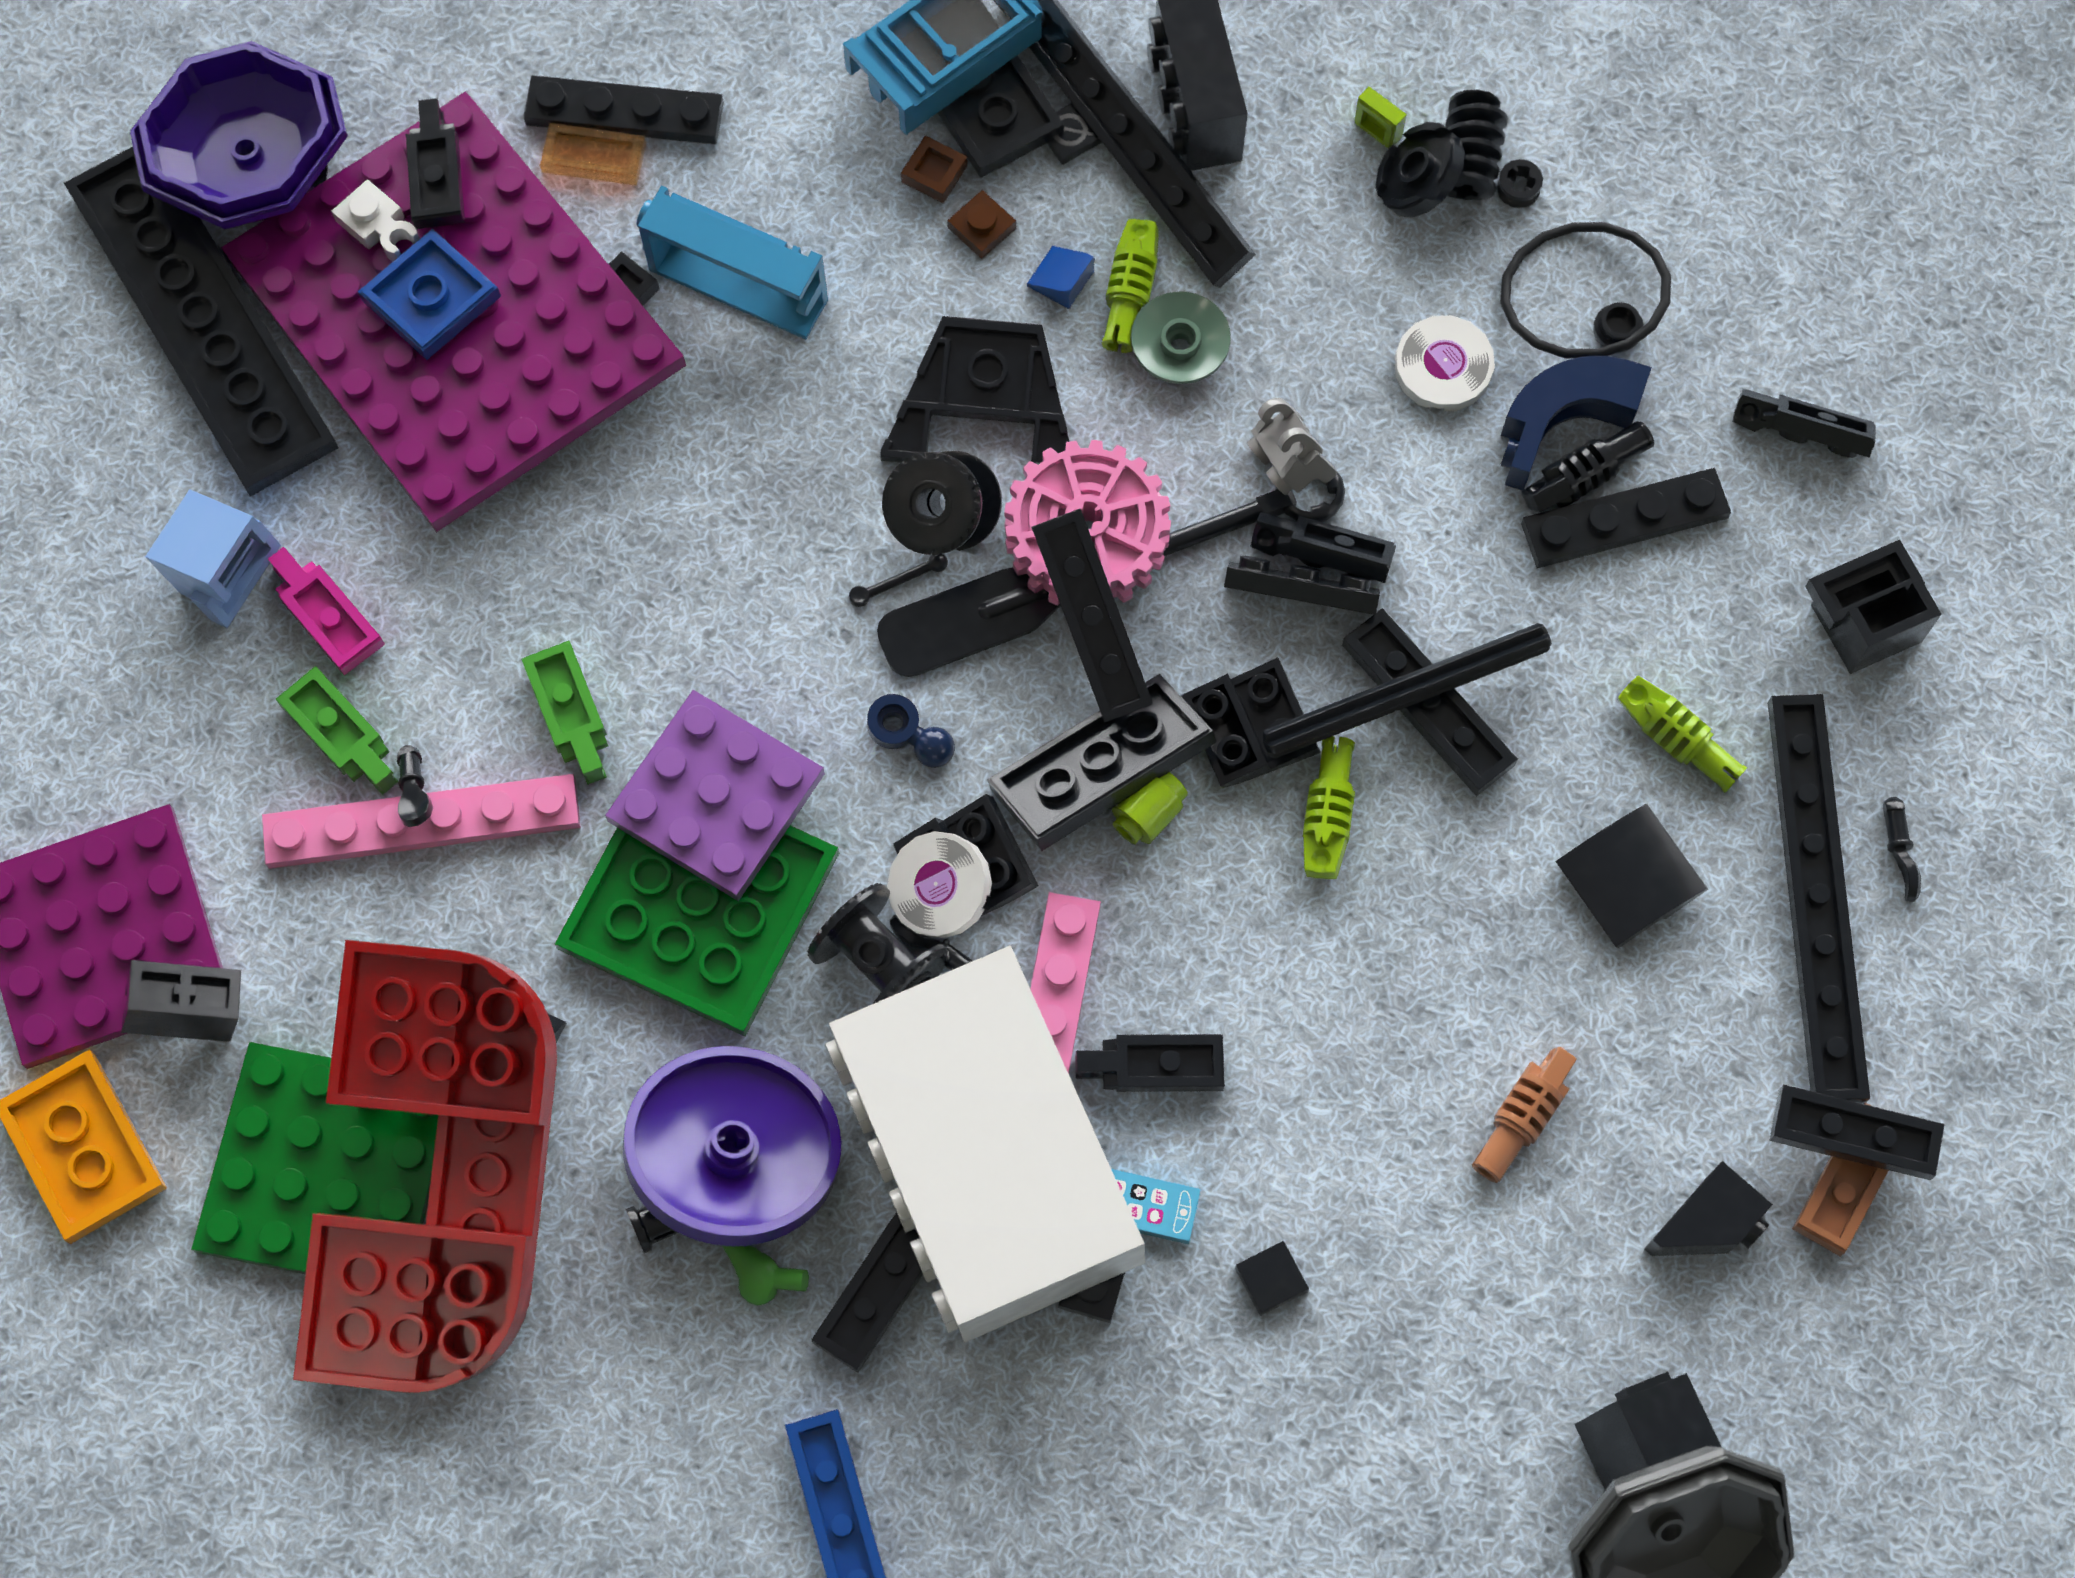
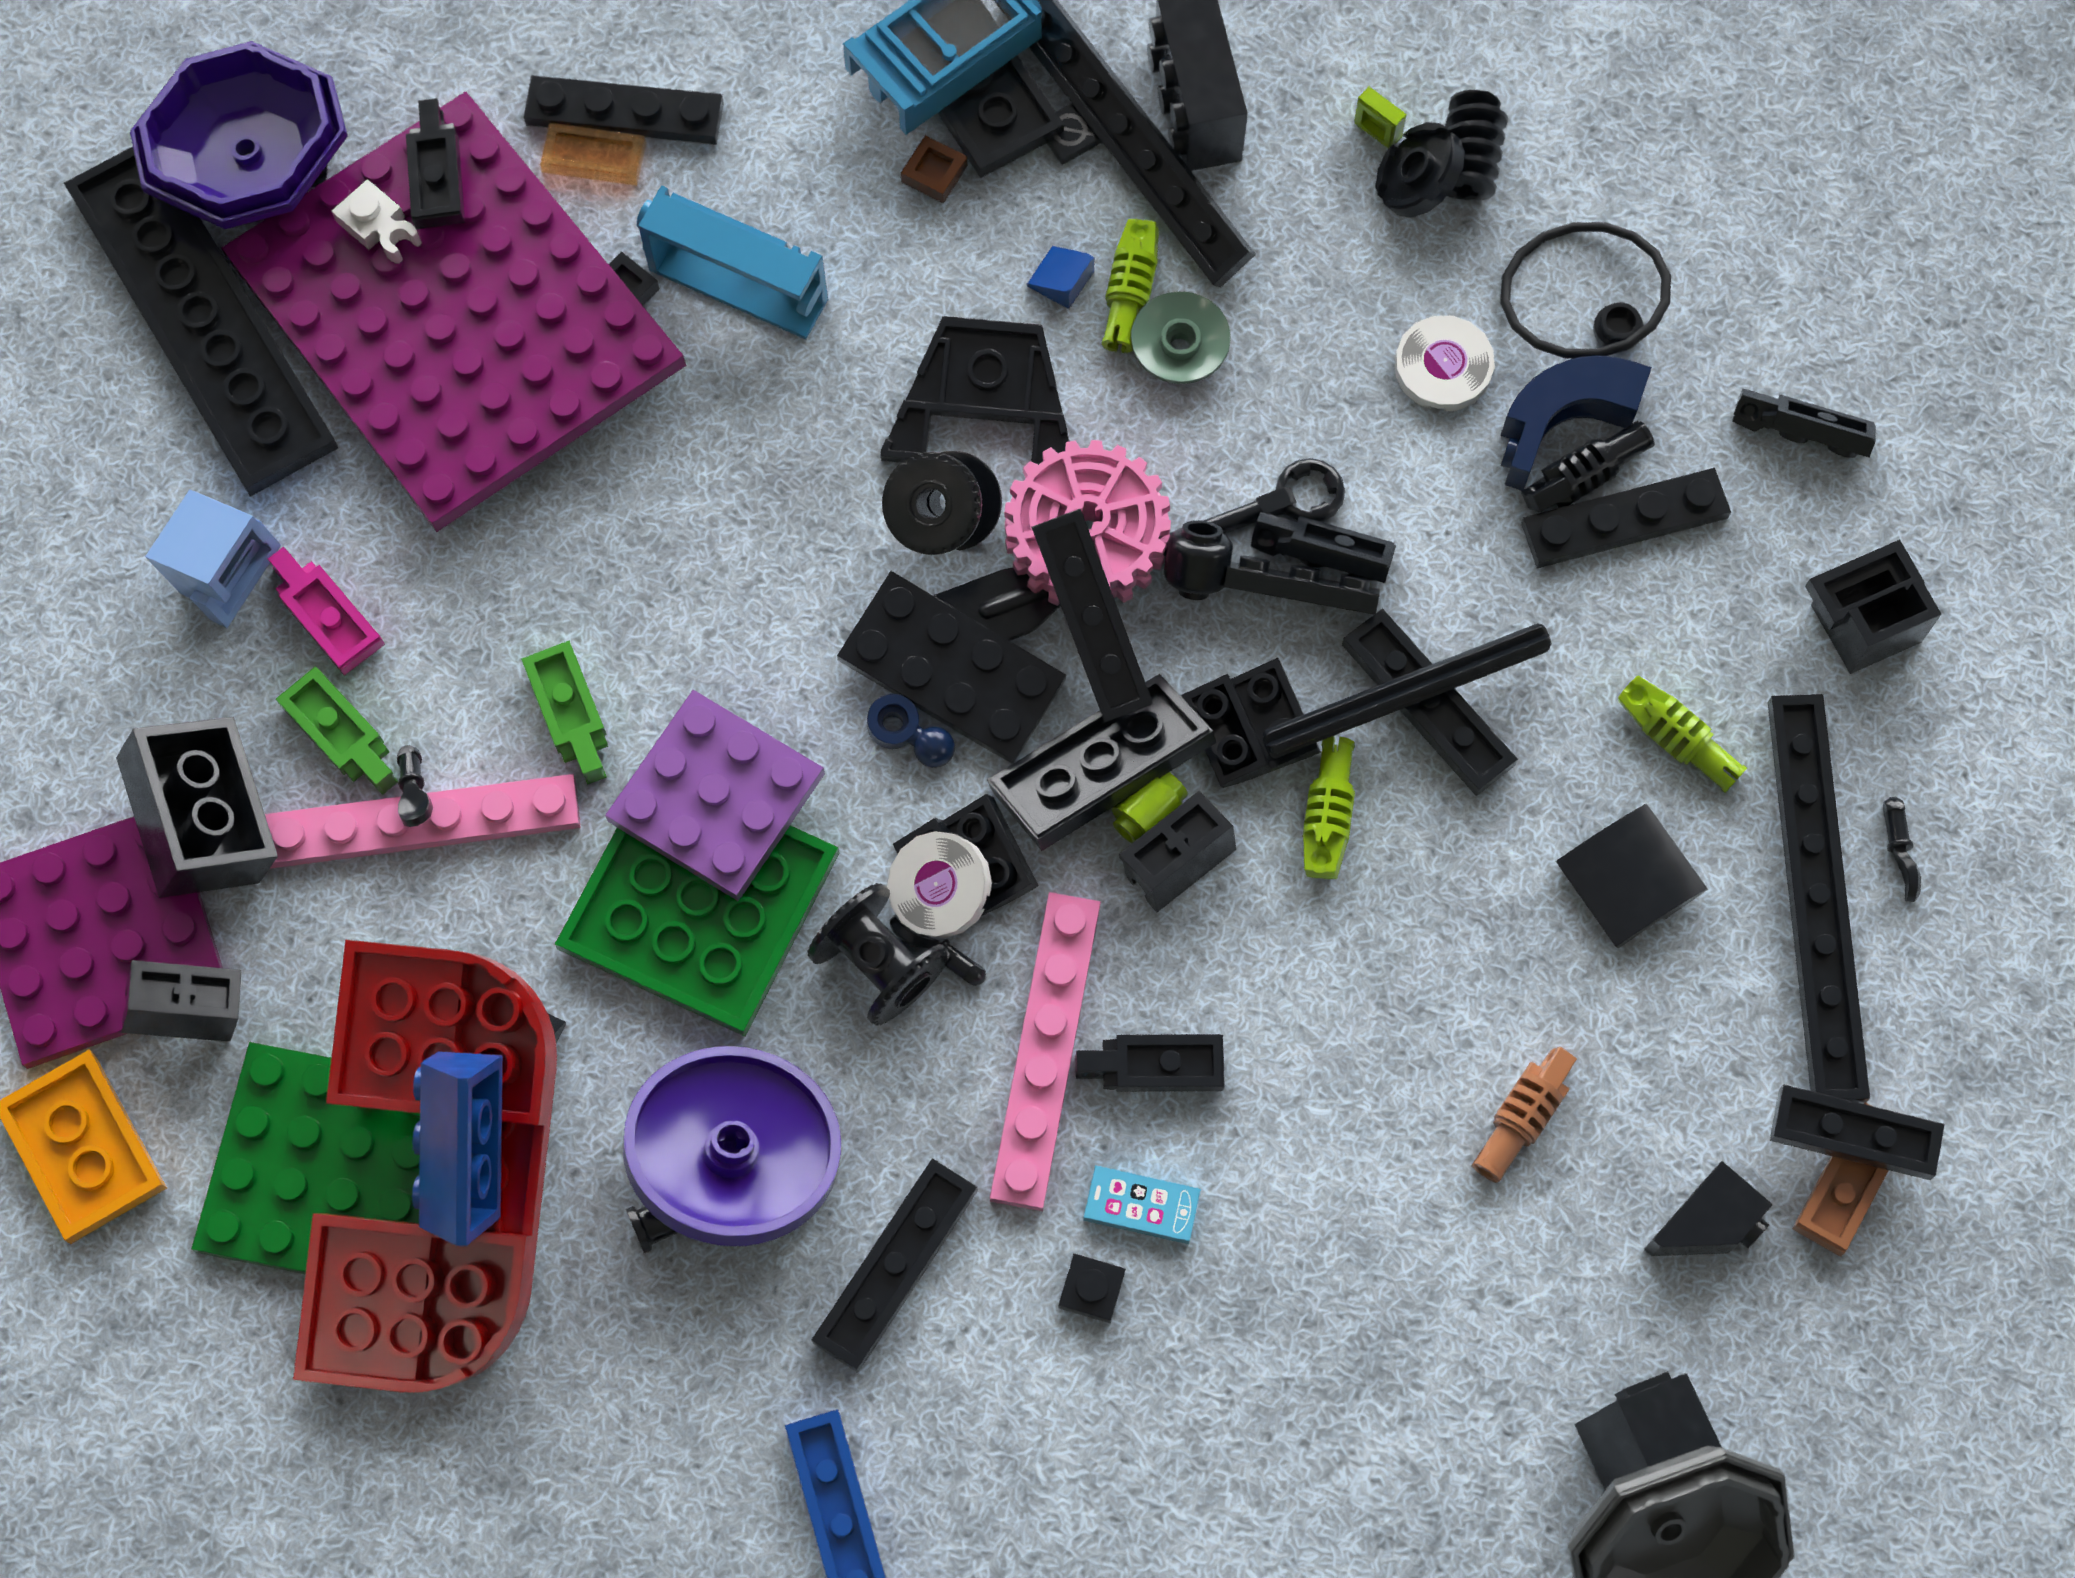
blue tile [358,229,501,360] -> none
bright green animal [722,1245,809,1306] -> none
white brick [825,945,1145,1343] -> none
black hinge [849,554,948,607] -> none
reddish brown plate [947,190,1017,259] -> none
black tile [1235,1241,1309,1316] -> none
light grey piece [1247,398,1337,495] -> none
black bush [1497,159,1543,208] -> none
none -> black brick [116,717,278,898]
none -> blue slope [412,1051,503,1246]
none -> black plate [837,571,1067,764]
none -> black hinge [1119,791,1237,913]
none -> black head [1163,520,1233,600]

